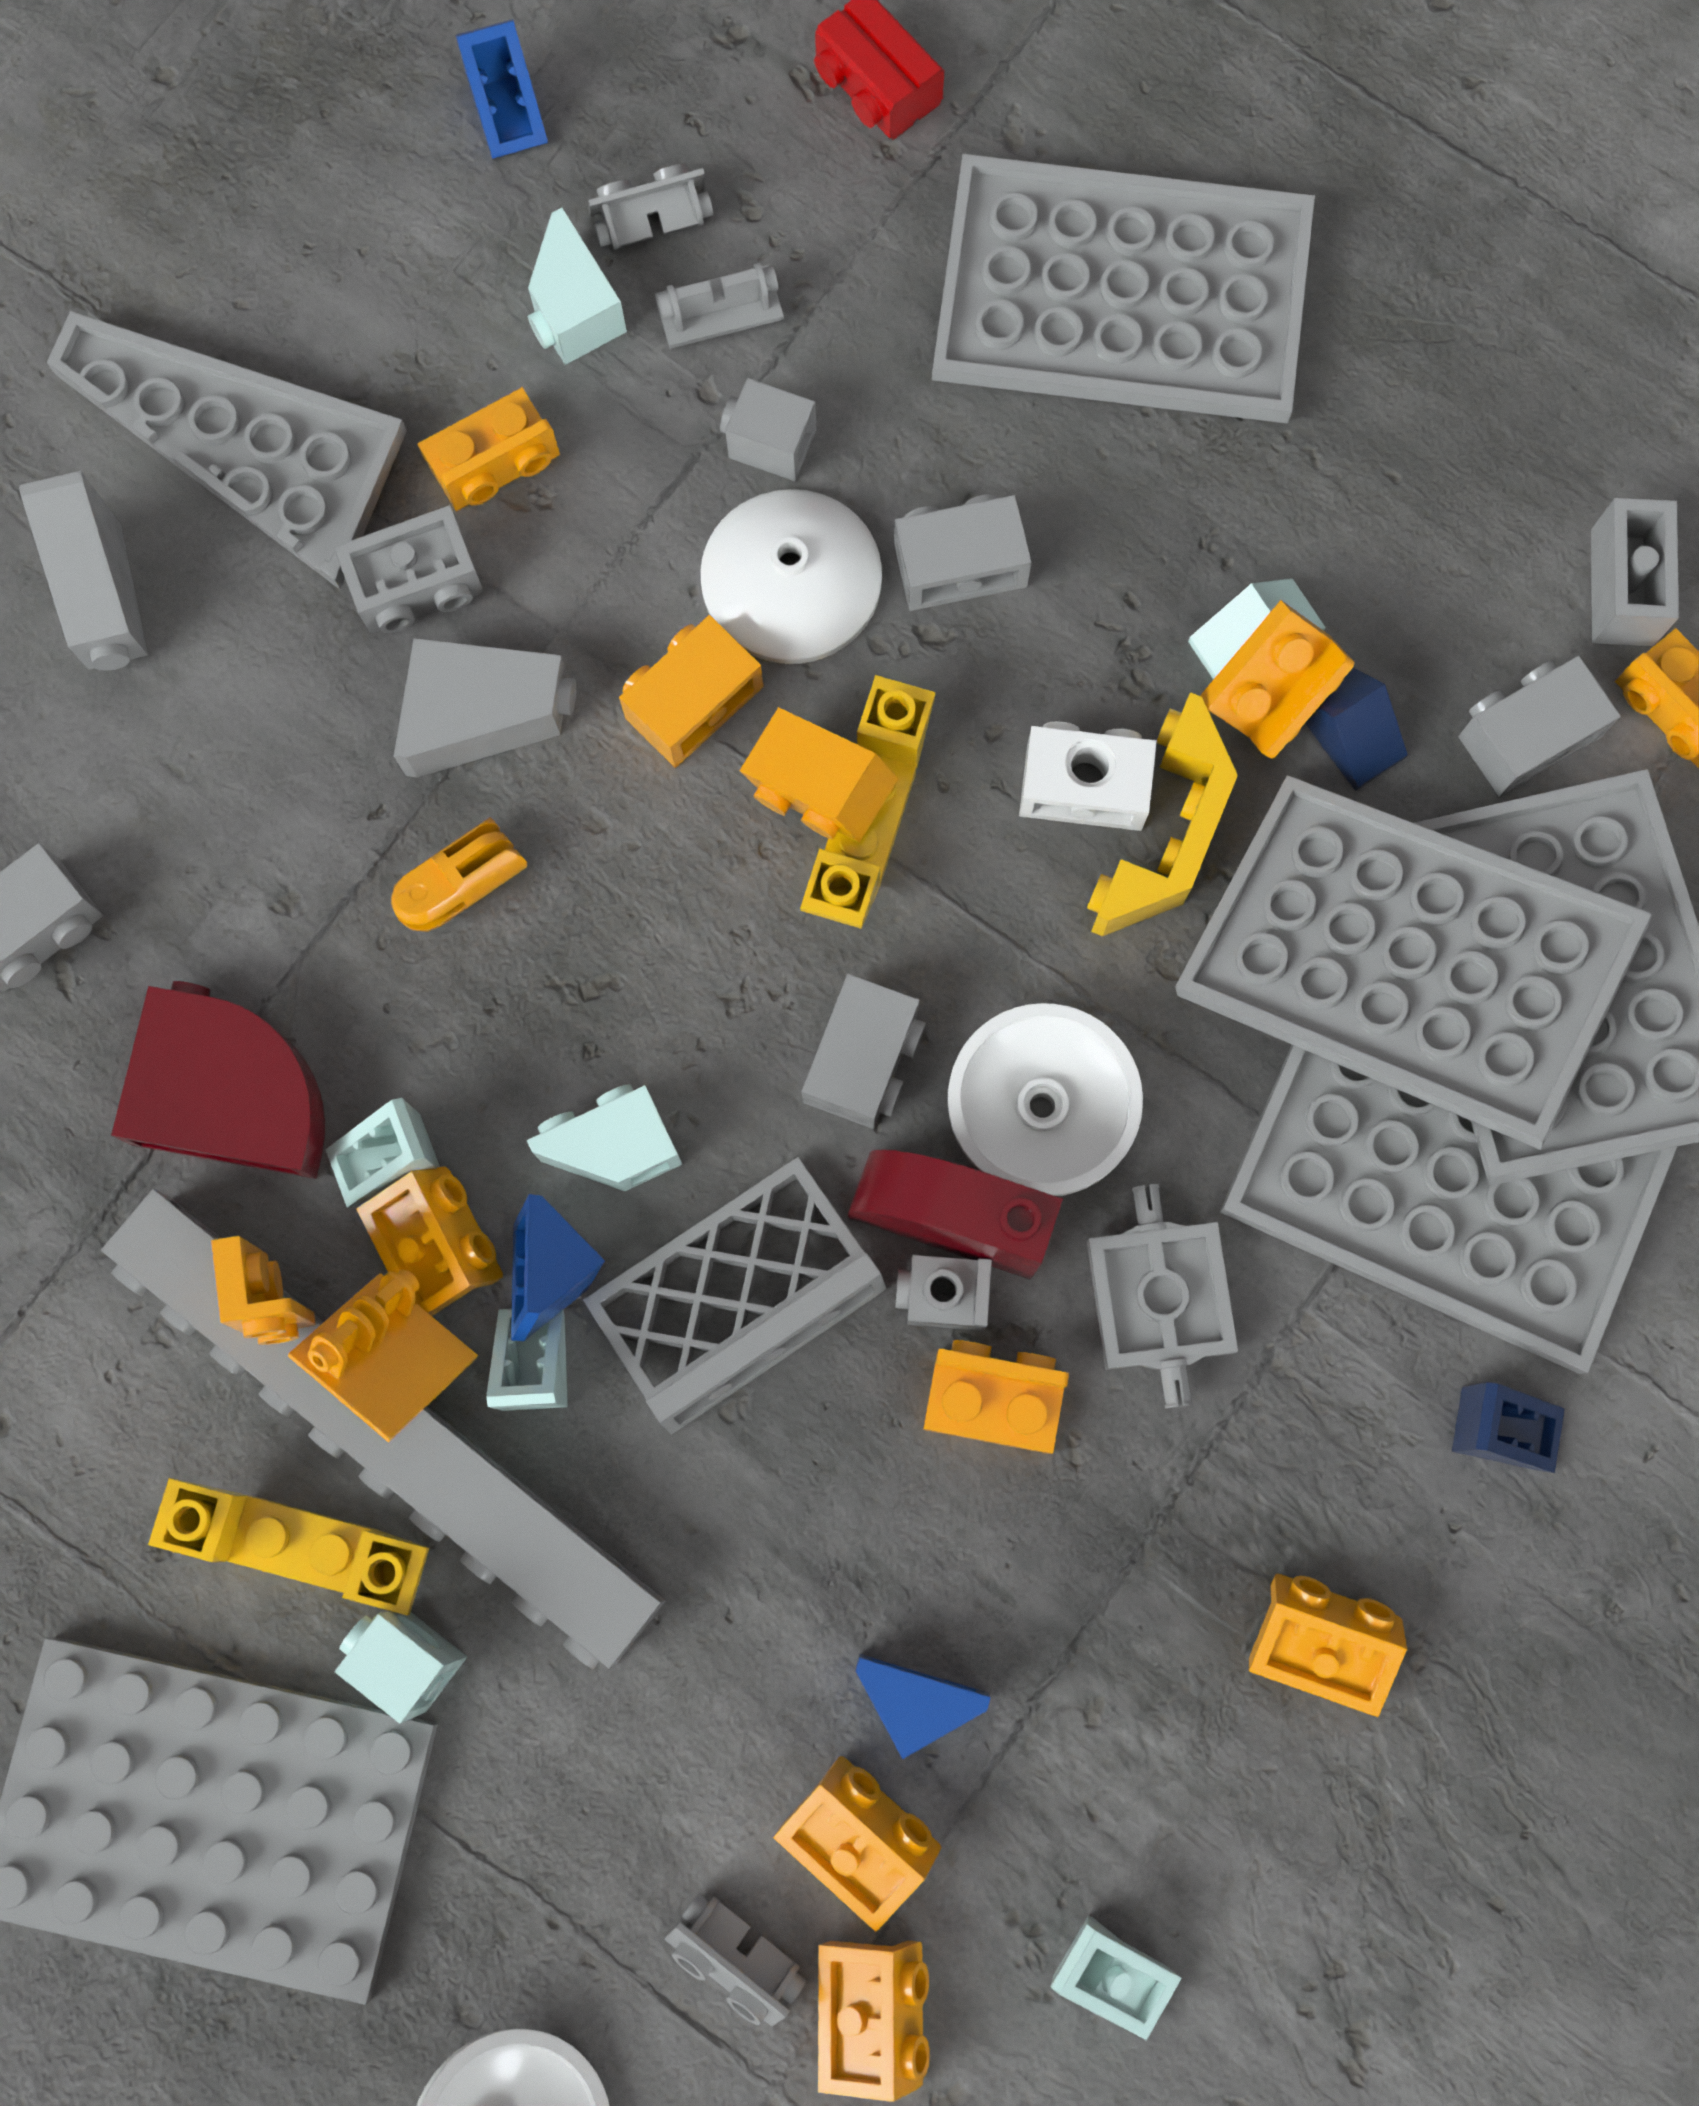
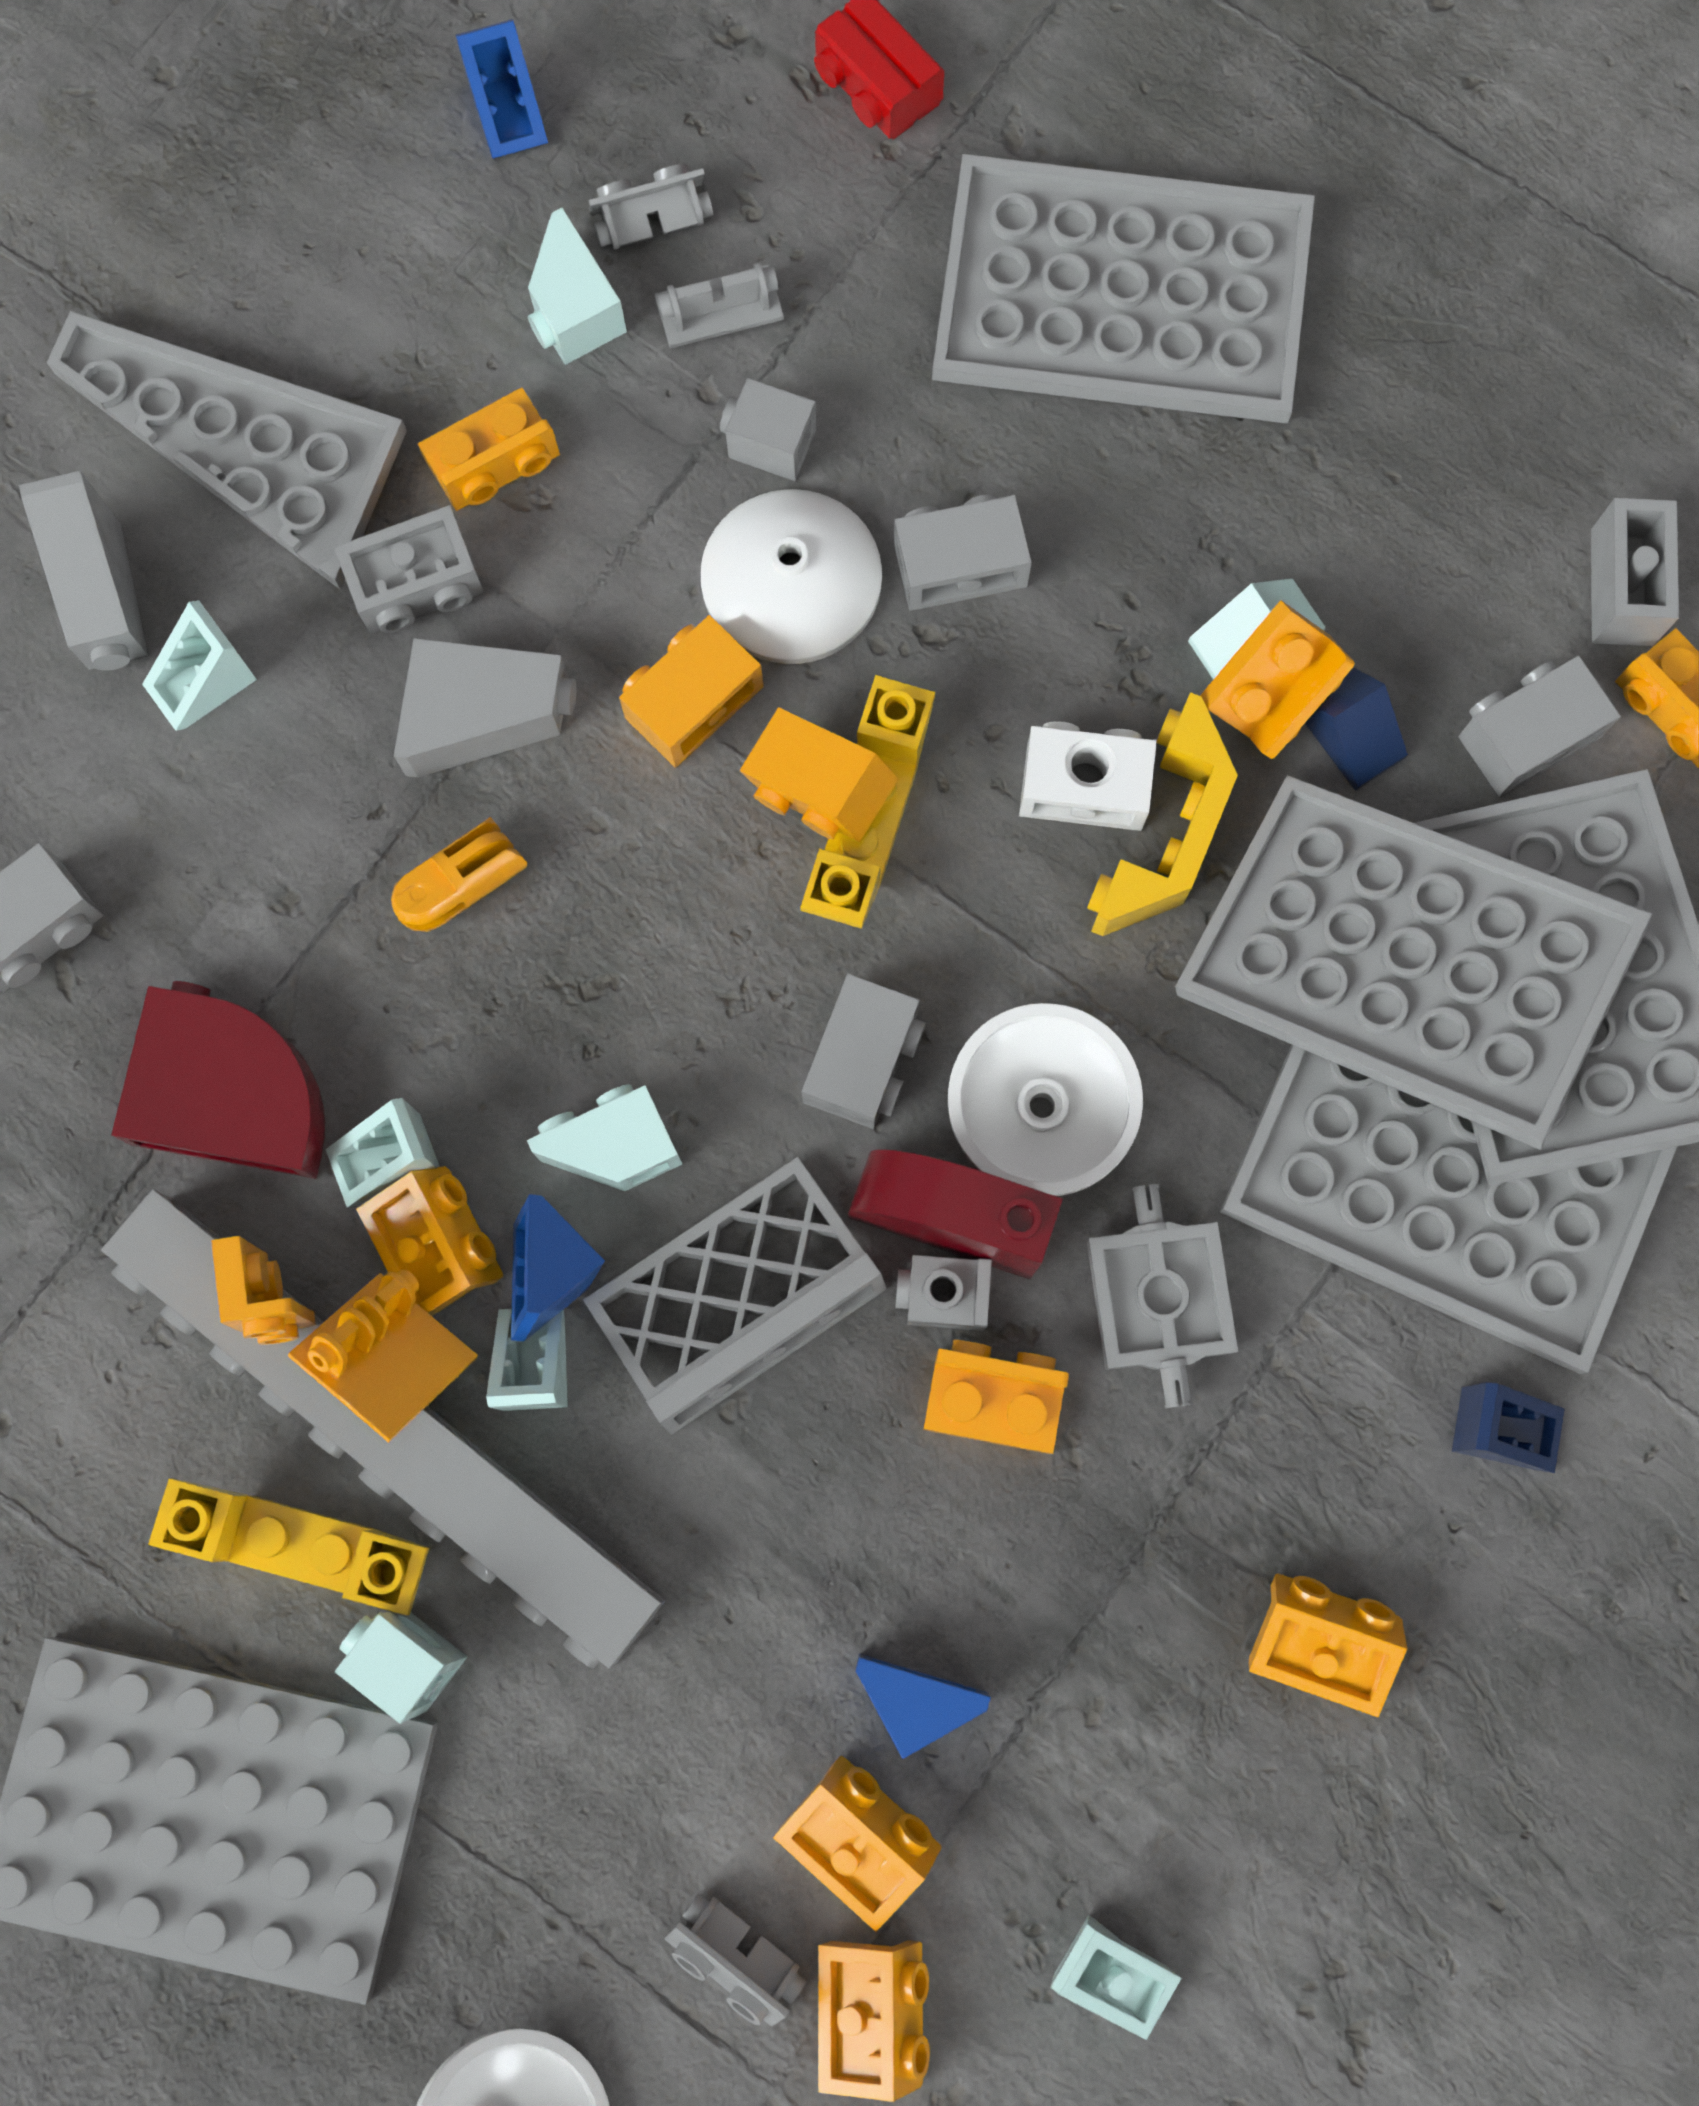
none -> light aqua slope [142,600,257,731]

